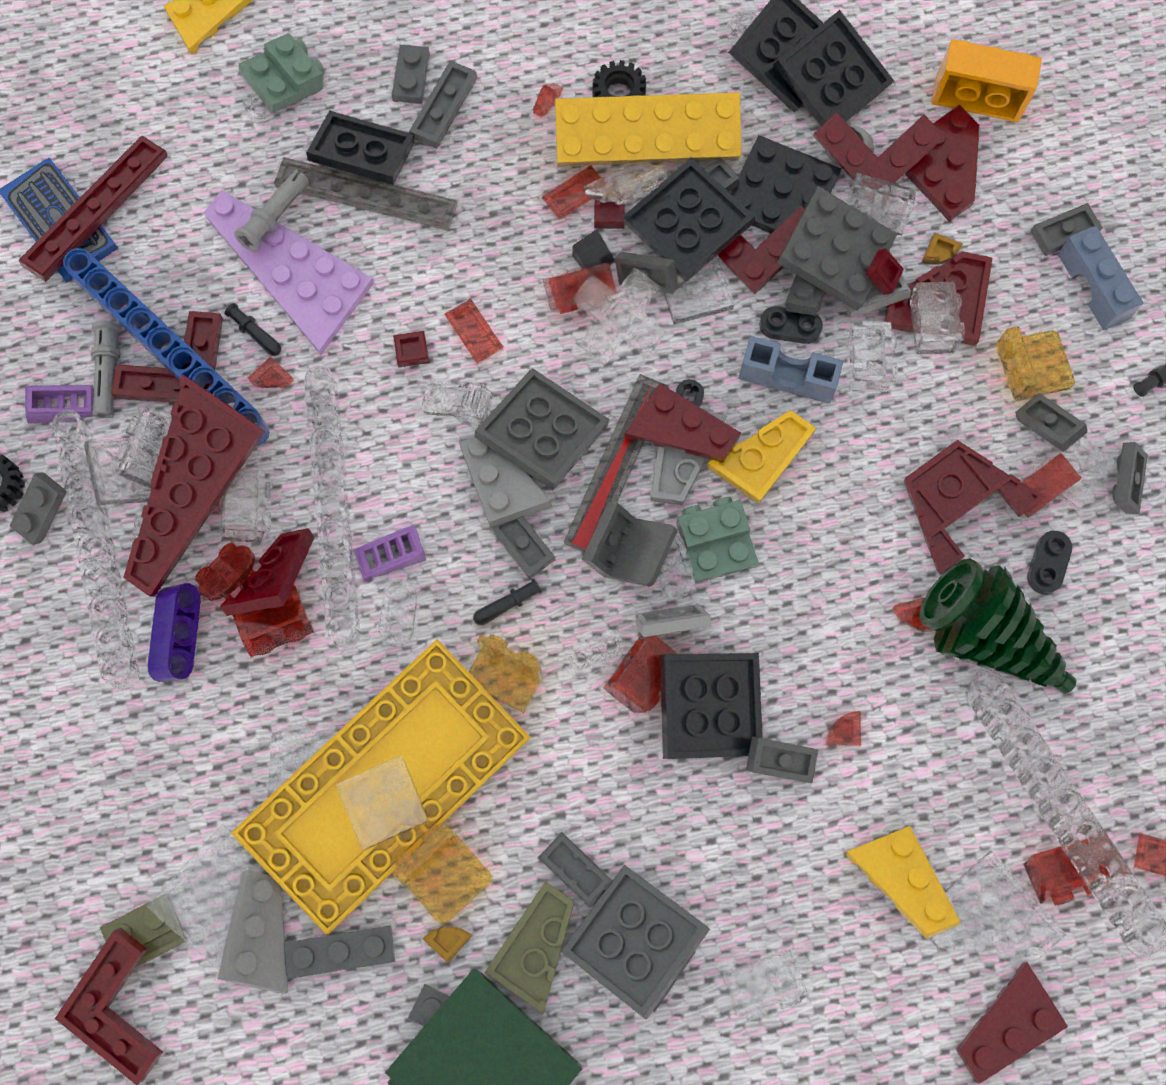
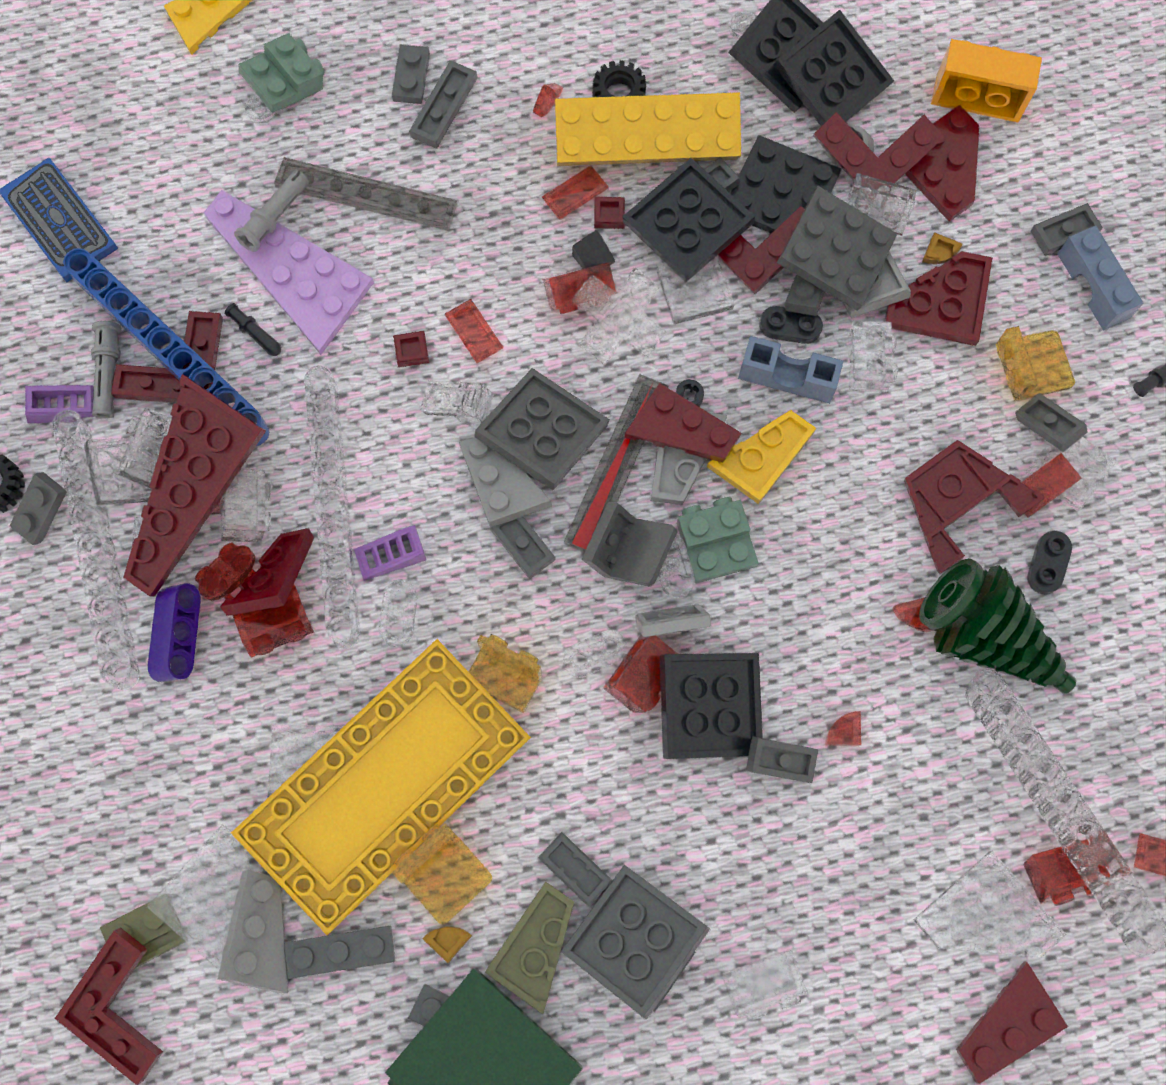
dark red tile [18,135,167,282] -> none
clear red tile [247,357,294,389] -> none
black plate [306,110,415,185] -> none
clear plate [336,755,429,851] -> none
black piece [473,579,542,625] -> none
clear plate [584,163,669,205] -> none
dark grey plate [614,252,678,294] -> none
yellow wing [846,826,960,939] -> none
dark red tile [866,248,904,295] -> none
clear brick [910,281,965,354] -> none
dark grey plate [1112,442,1148,515] -> none

